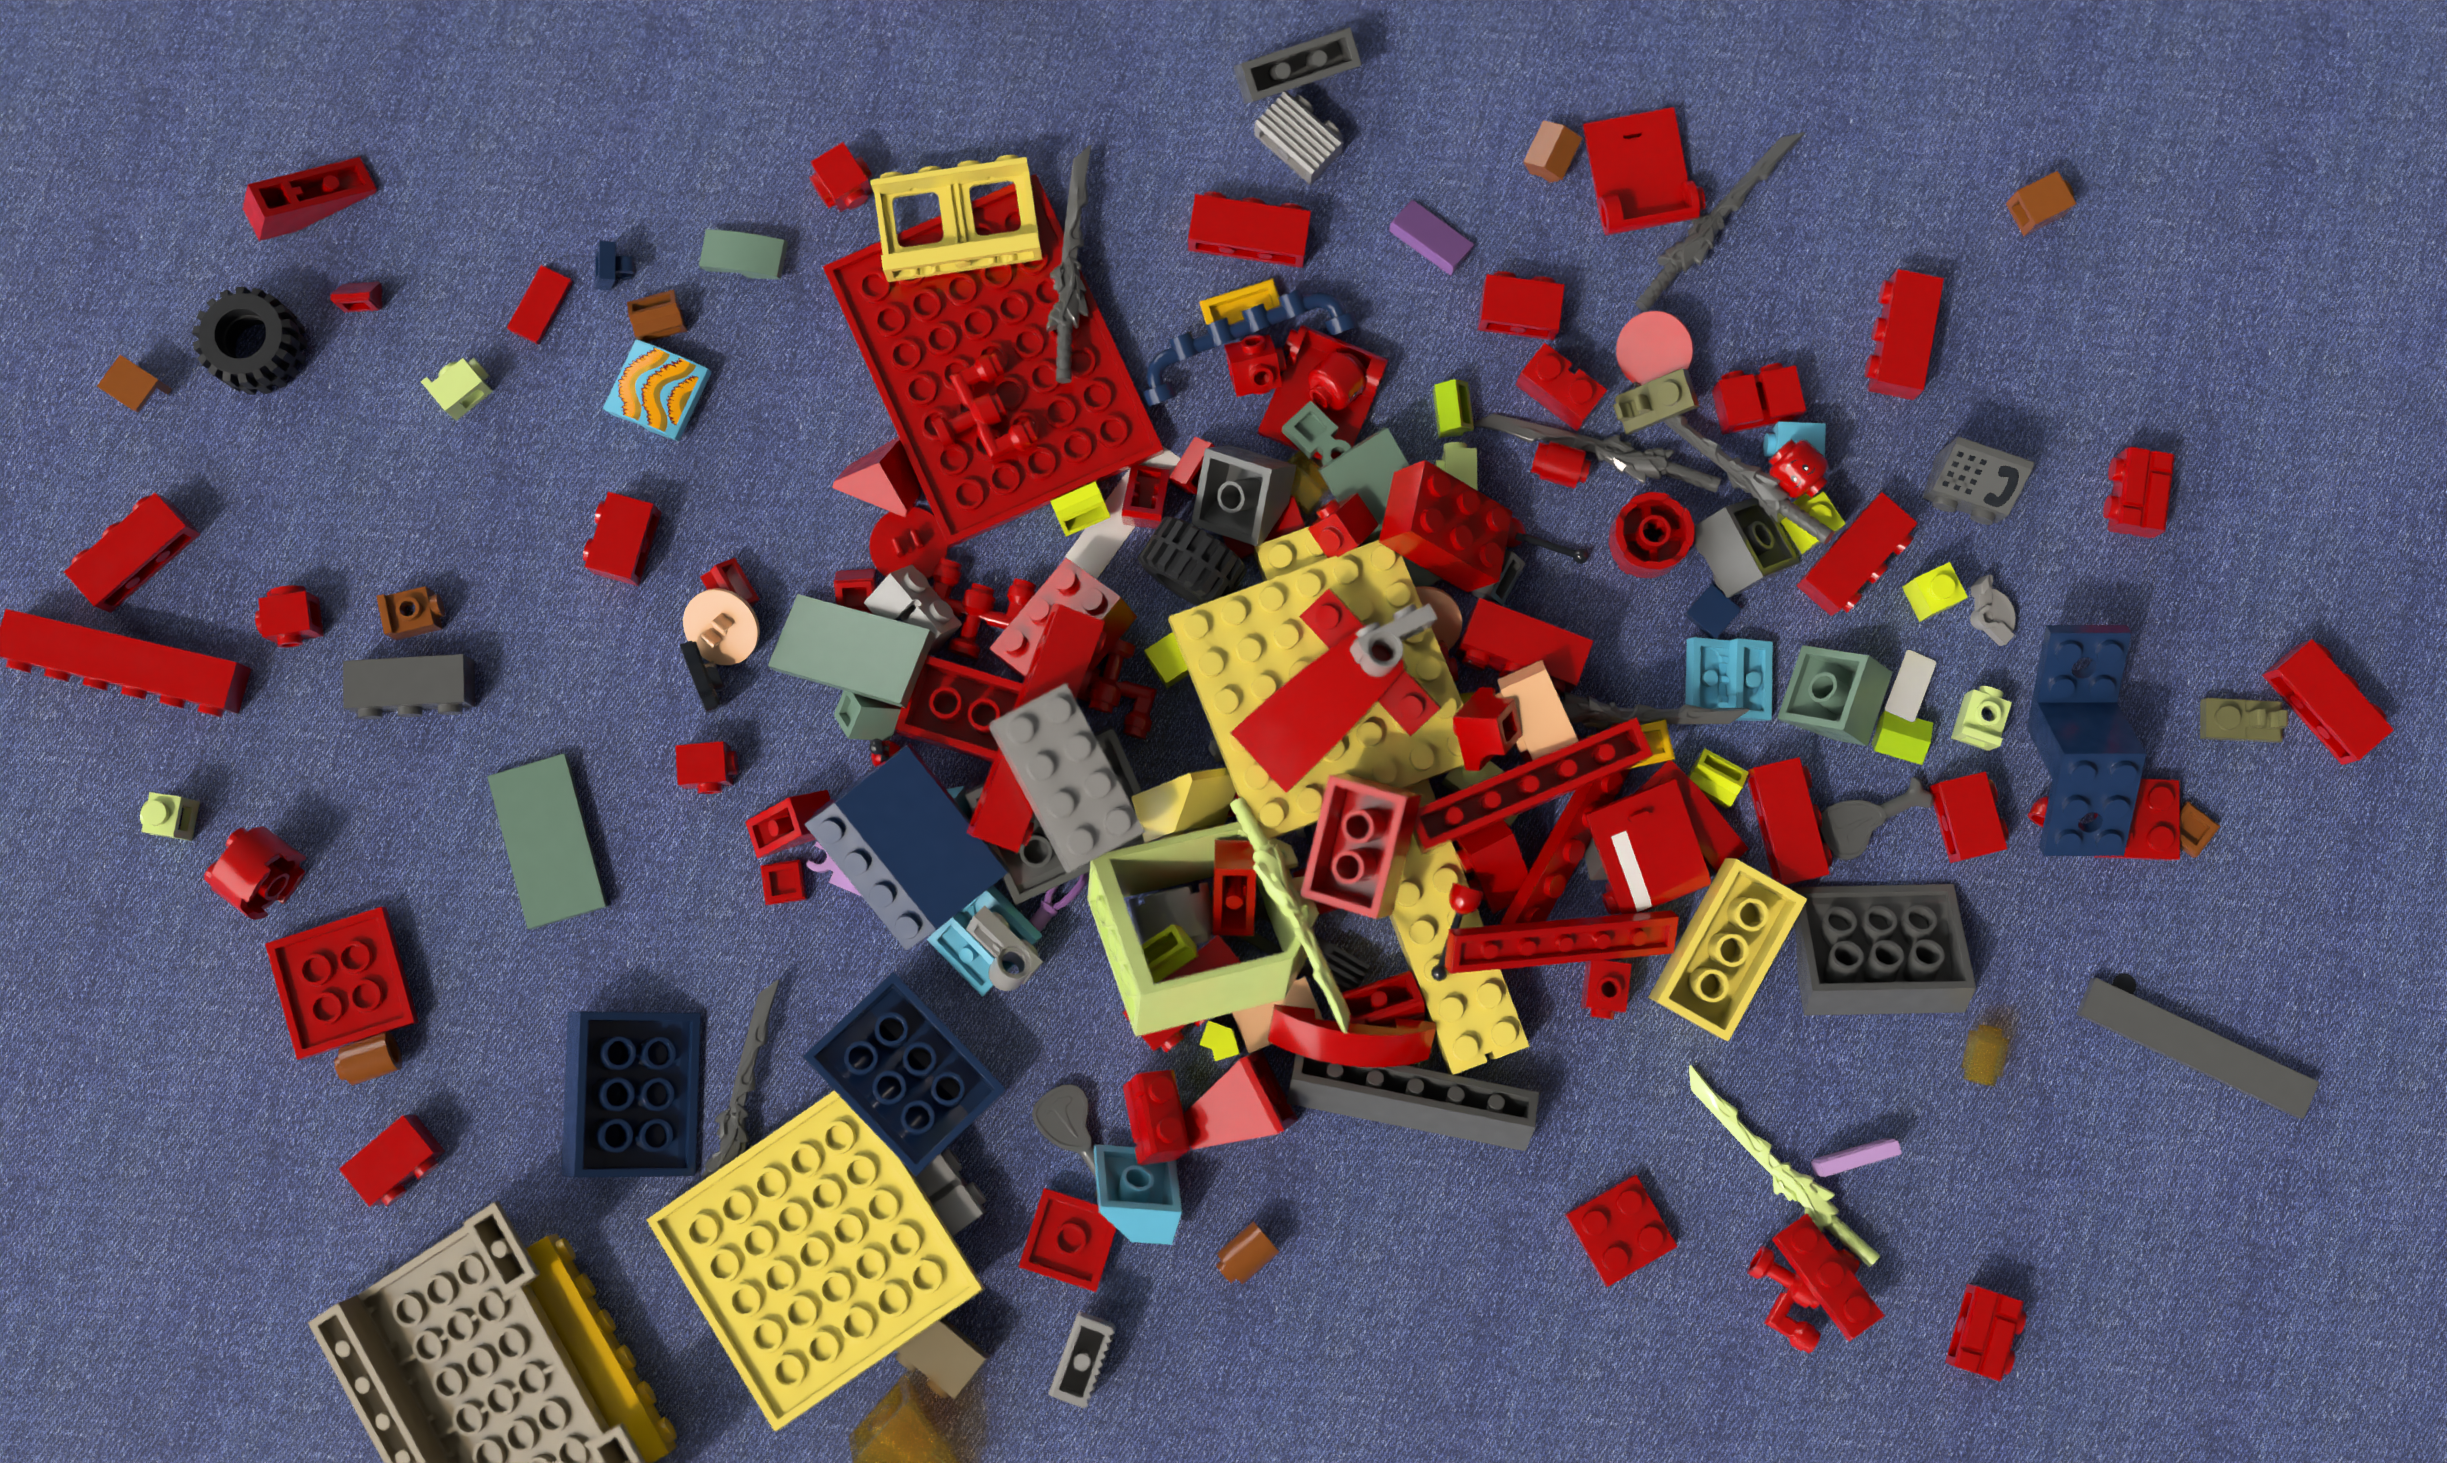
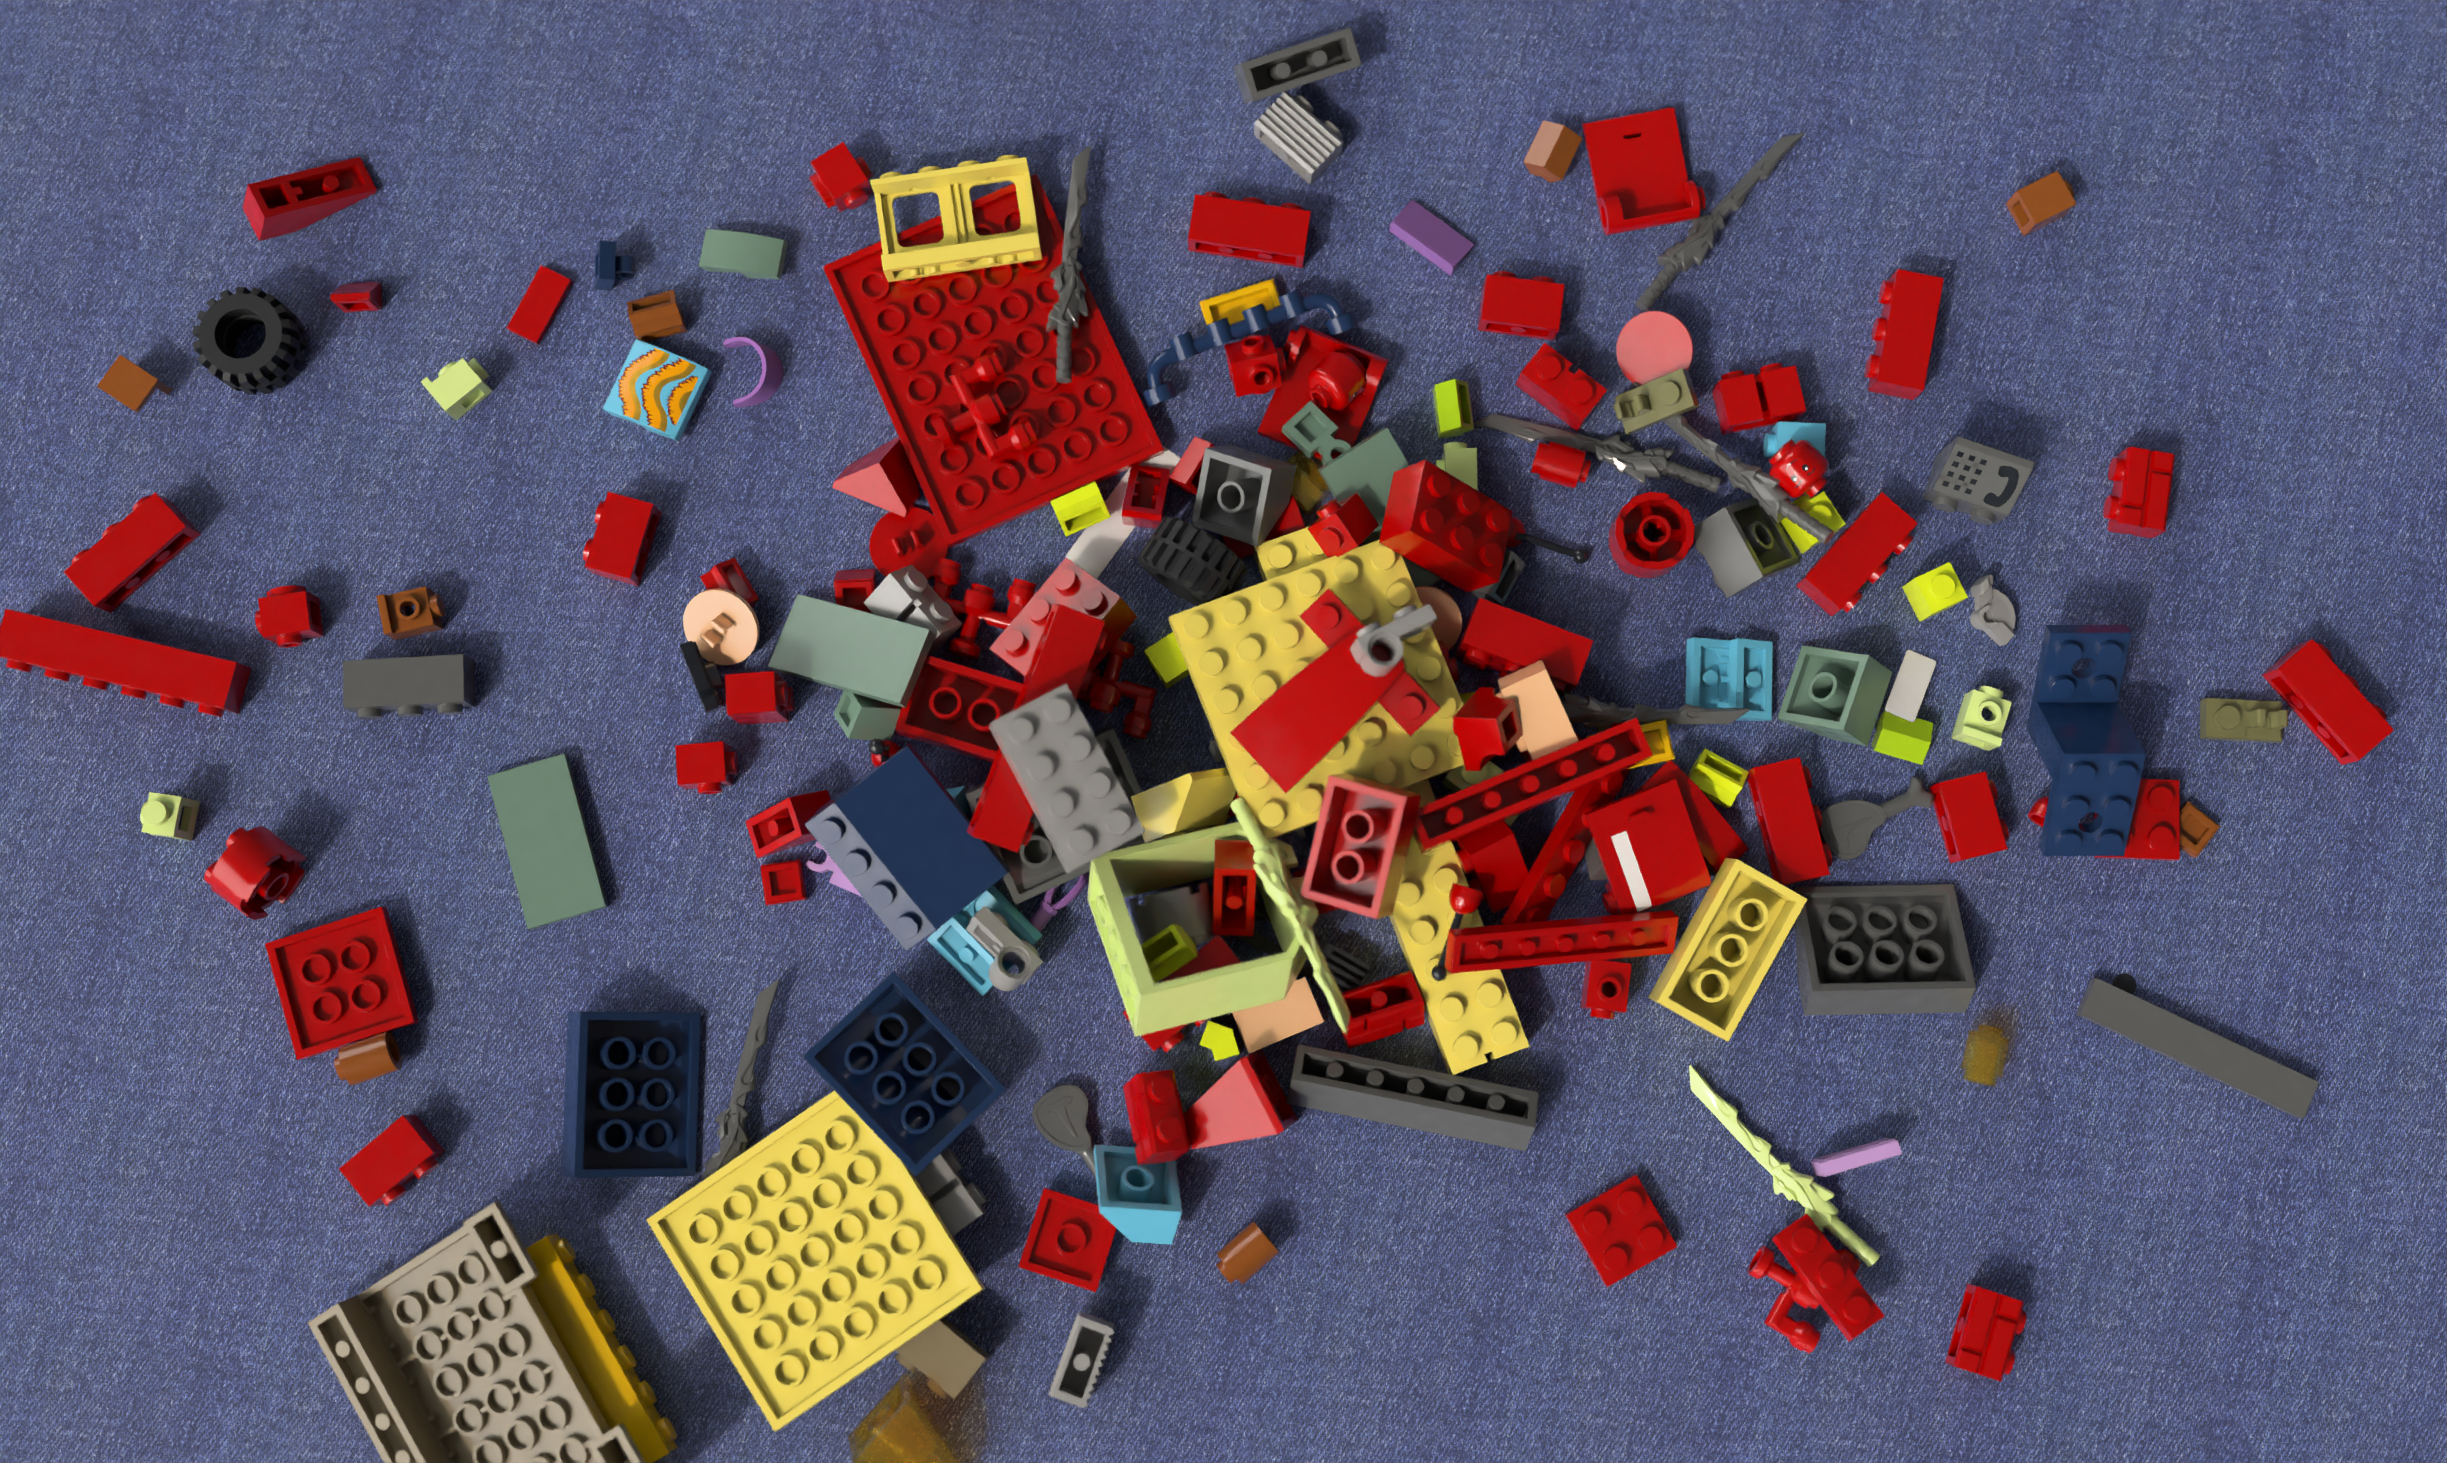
red slope [1268,1004,1436,1067] -> none
dark blue tile [1684,584,1741,639] -> none
none -> medium lavender helmet [723,337,783,407]
none -> red brick [725,671,795,725]

